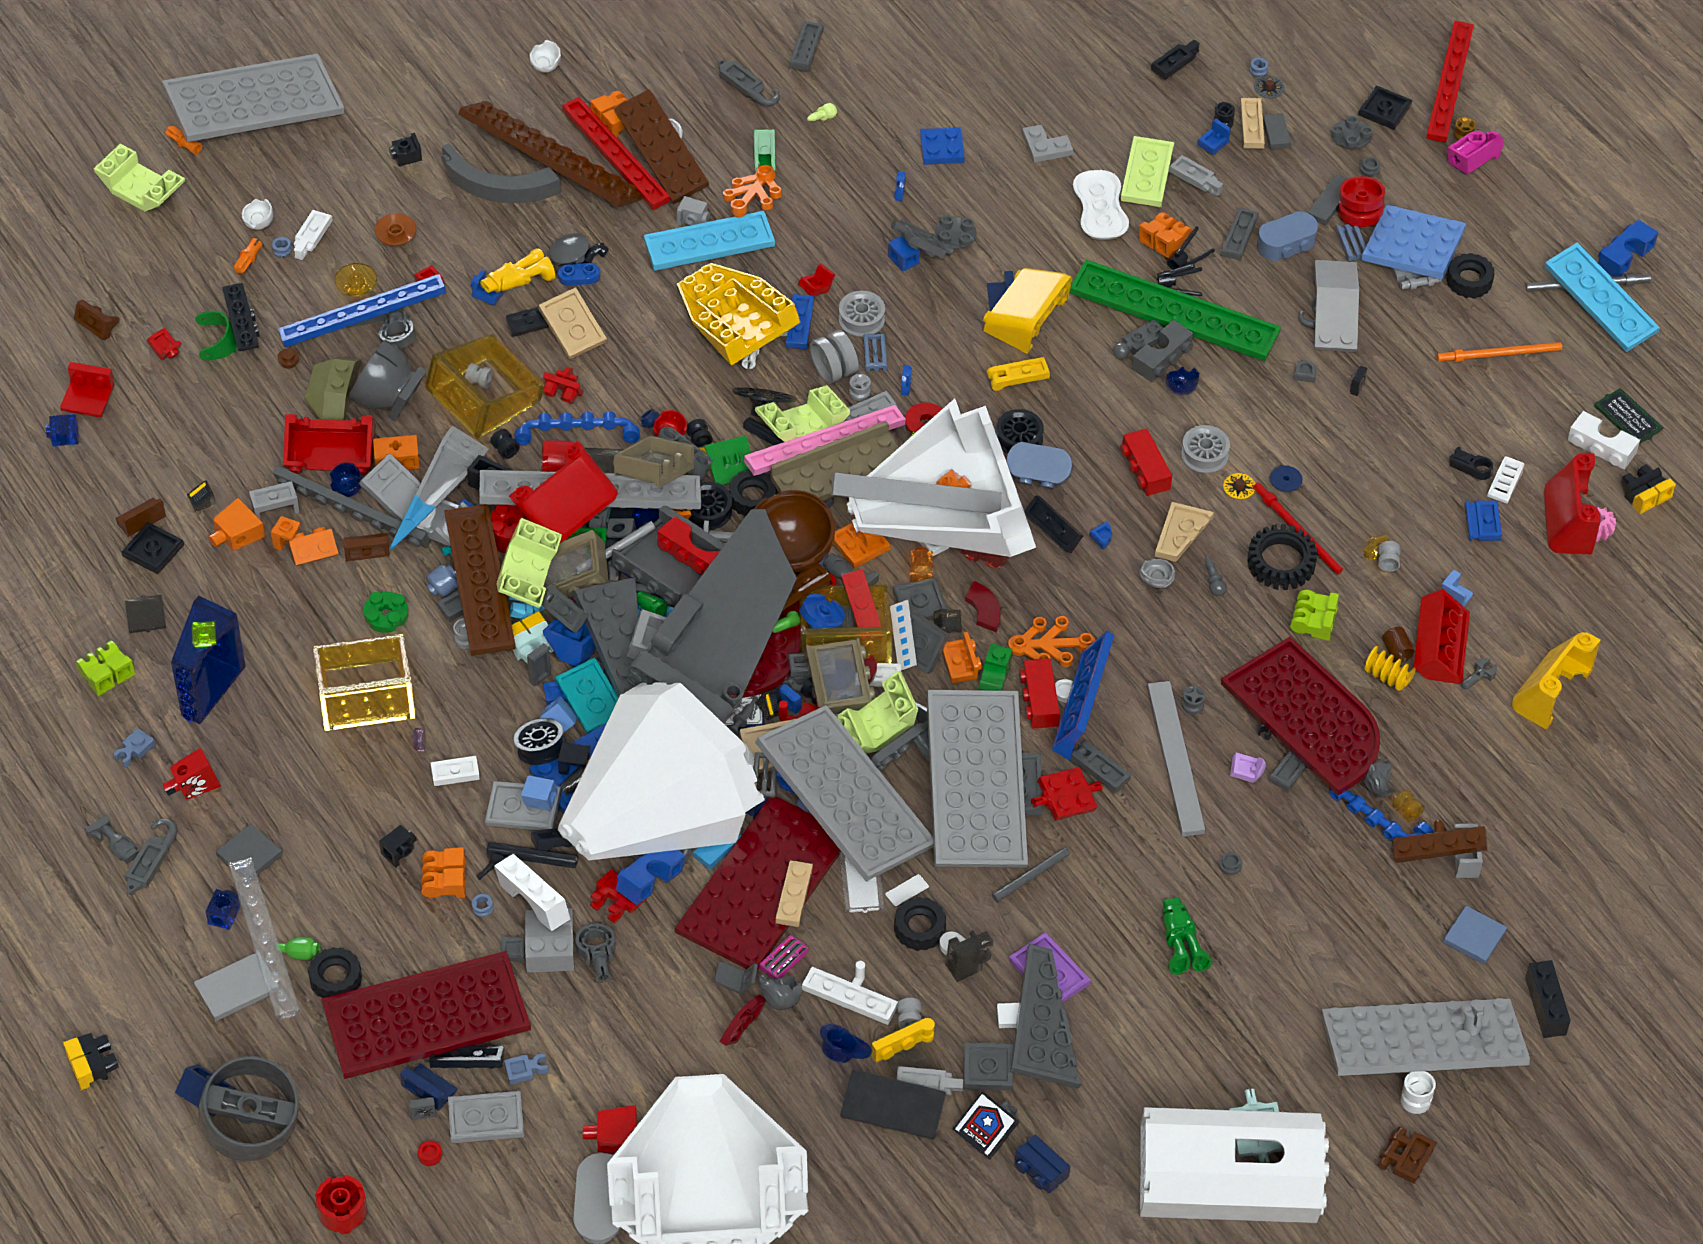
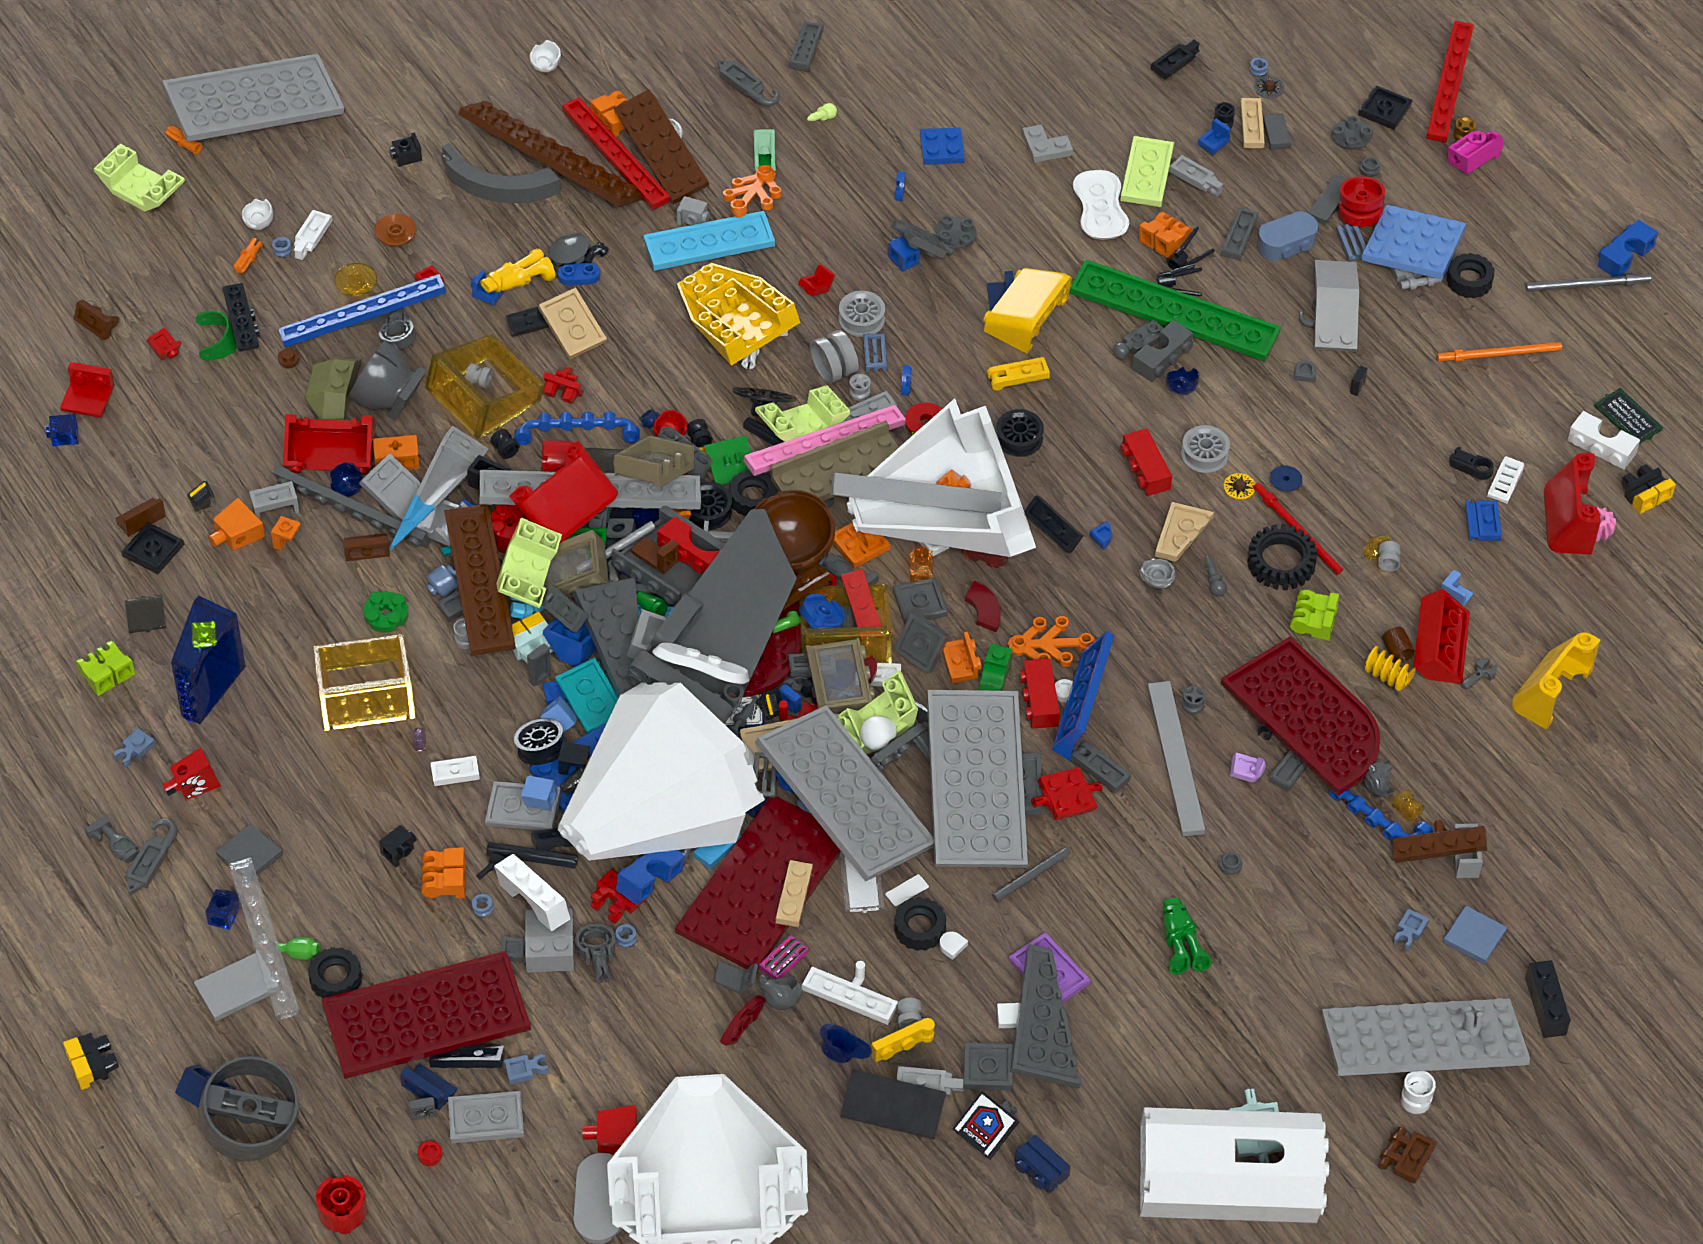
orange bracket [288,527,339,566] -> none
blue plate [786,294,814,349] -> none
white sticker [890,600,917,670] -> none
clear smoke slope [933,609,962,633] -> none
clear smoke hips [945,930,993,982] -> none
sand blue brick [1007,442,1073,489] -> none
medium azure plate [1544,242,1660,352] -> none
none -> sand blue bush [615,924,637,948]
none -> reddish brown bracket [631,537,678,574]
none -> white plate [652,643,750,684]
none -> white hair [860,715,896,751]
none -> sand blue plate [1393,908,1429,951]

